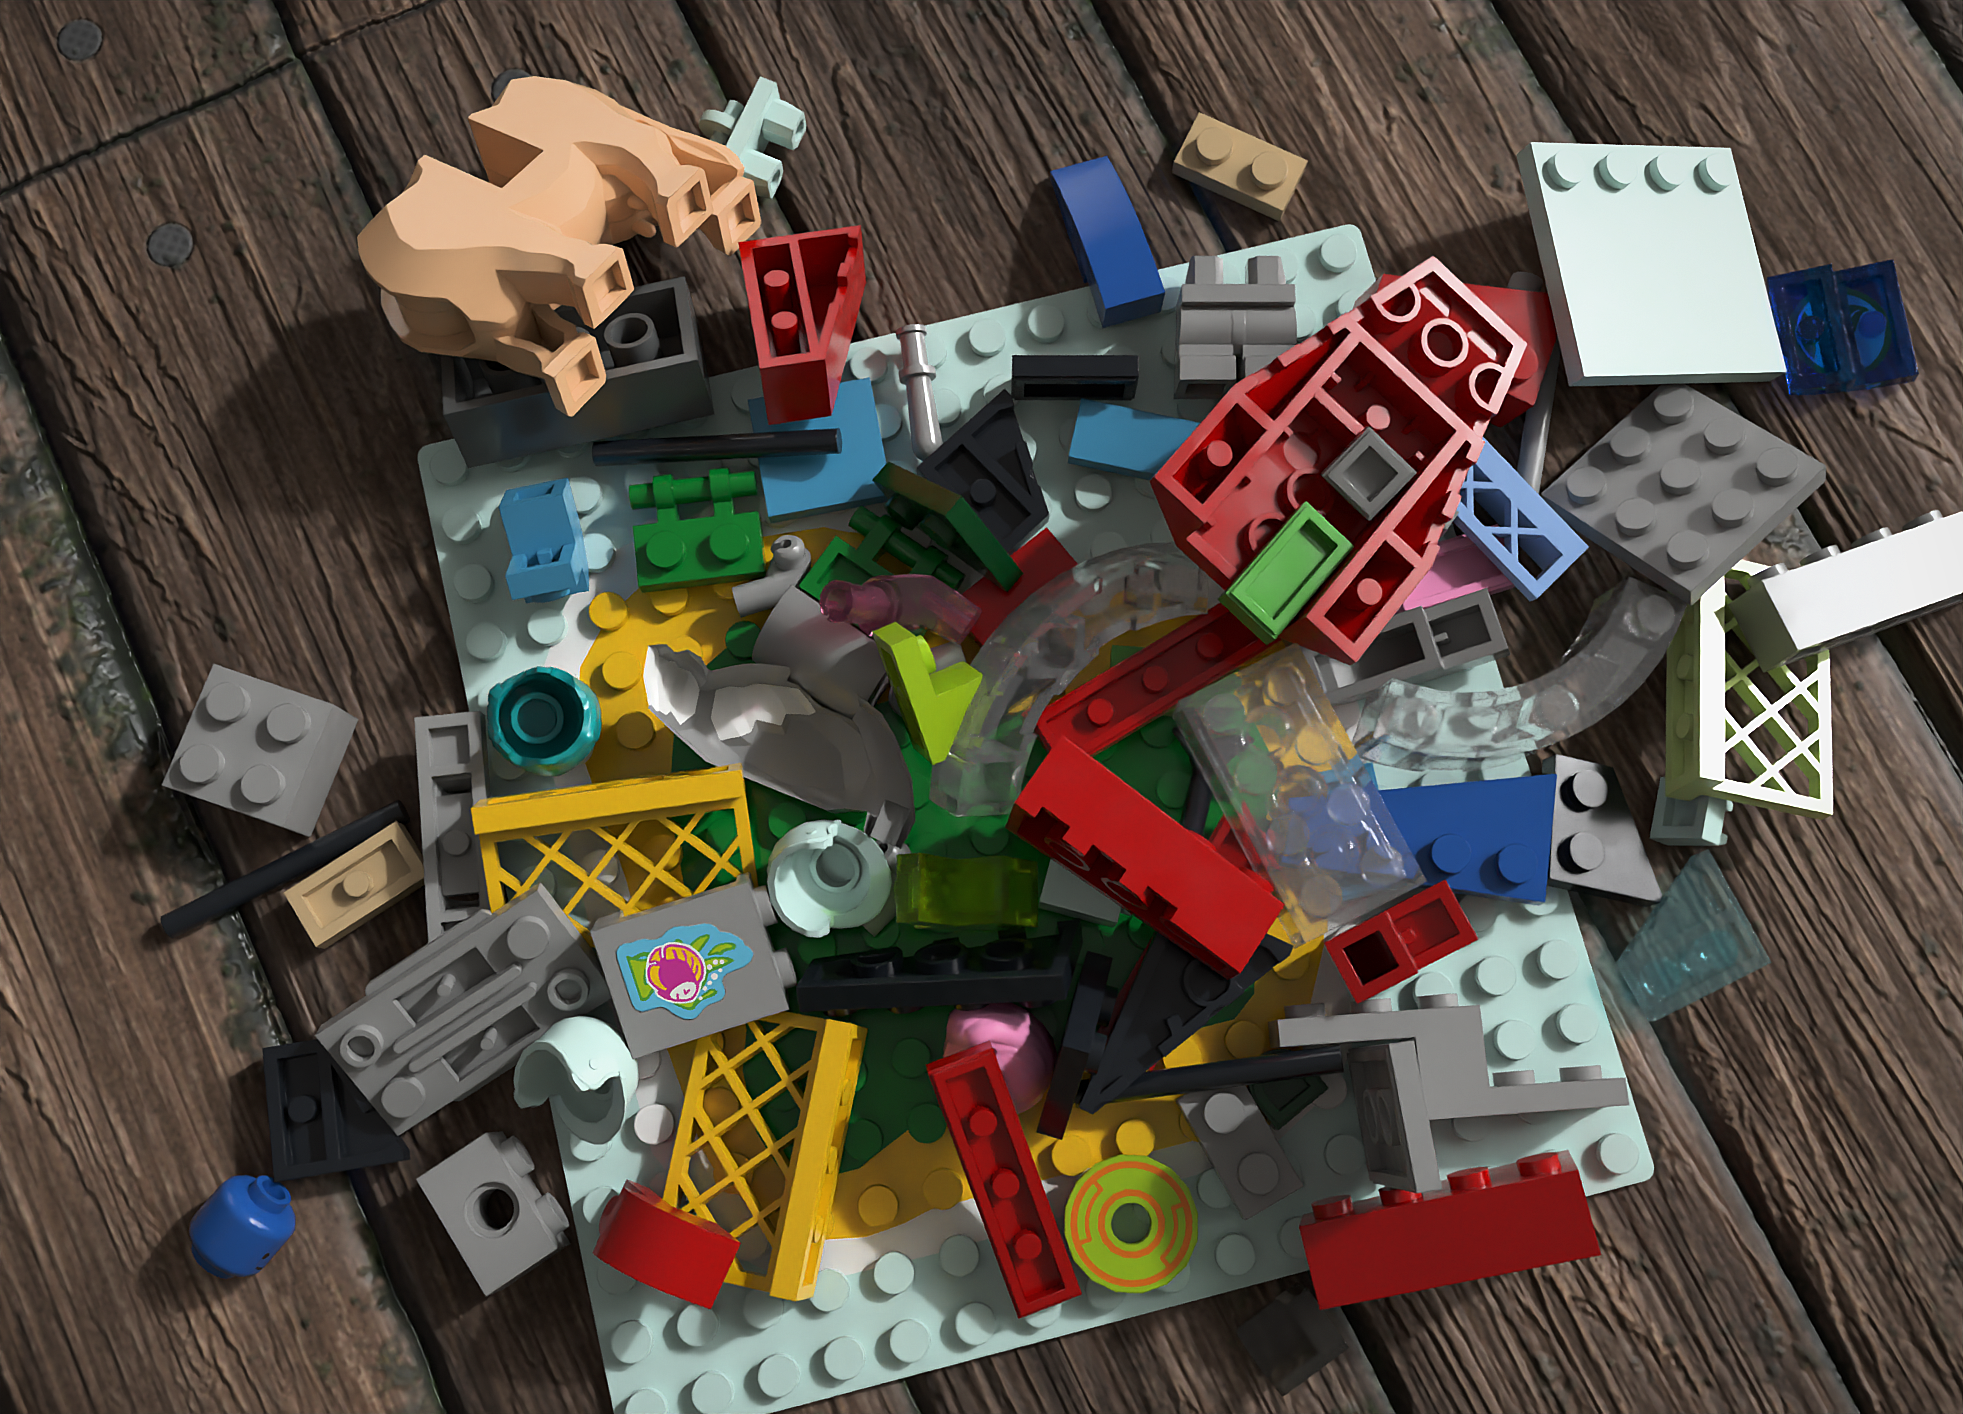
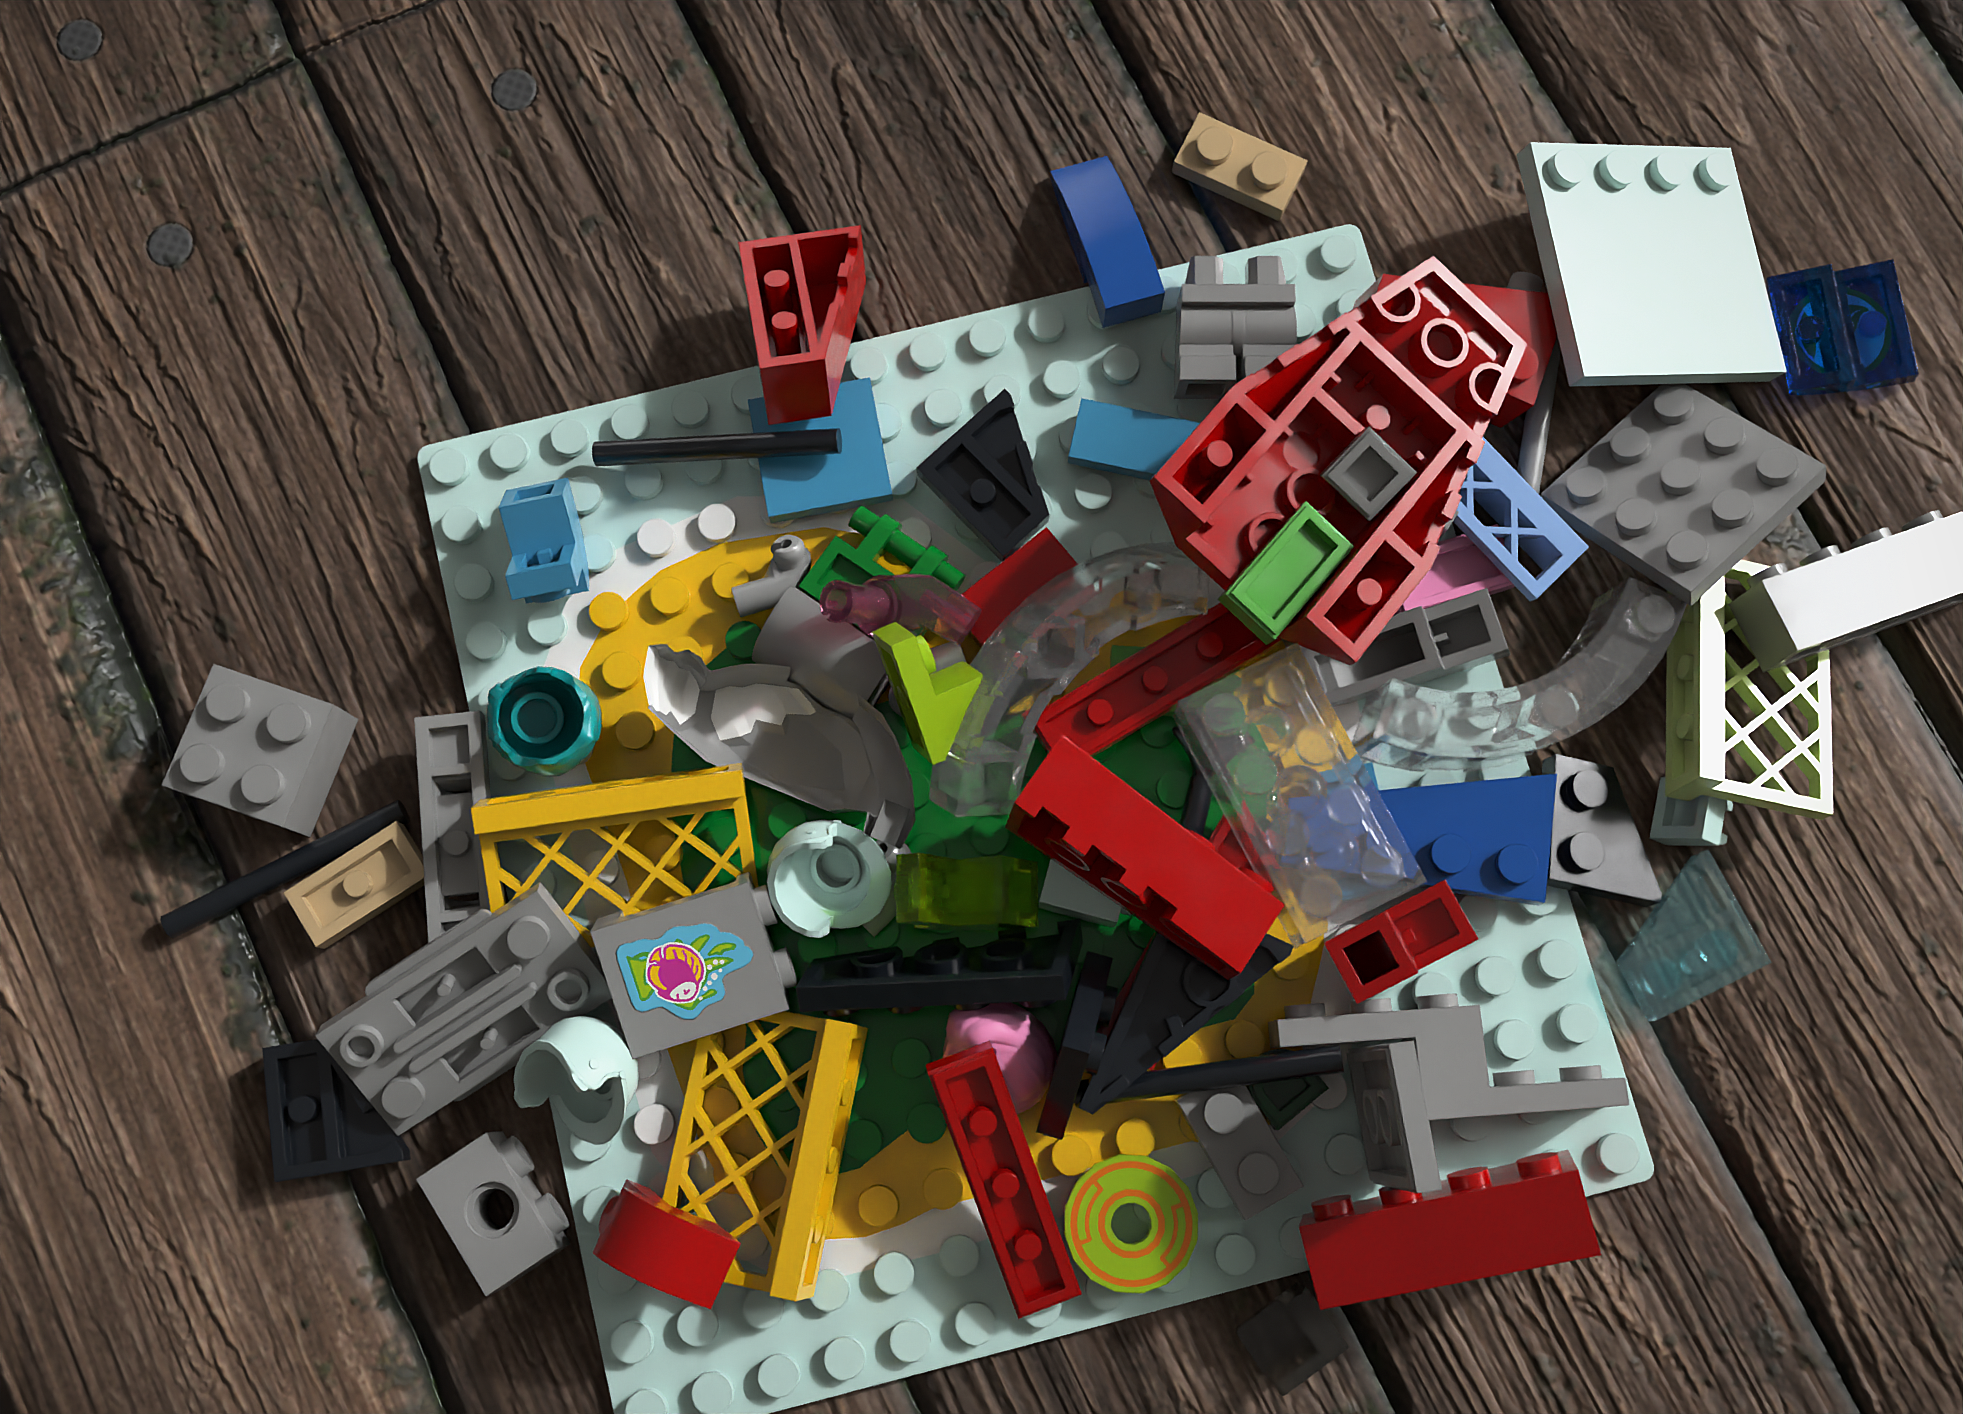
blue head [189,1175,296,1279] -> none
light nougat animal [357,76,761,417] -> none
dark grey brick [441,276,715,468] -> none
green plate [629,467,767,593] -> none
light aqua hips [698,76,807,199] -> none
dark green wing [872,461,1024,592] -> none
light grey piece [896,324,943,461] -> none
black tile [1011,355,1139,401] -> none

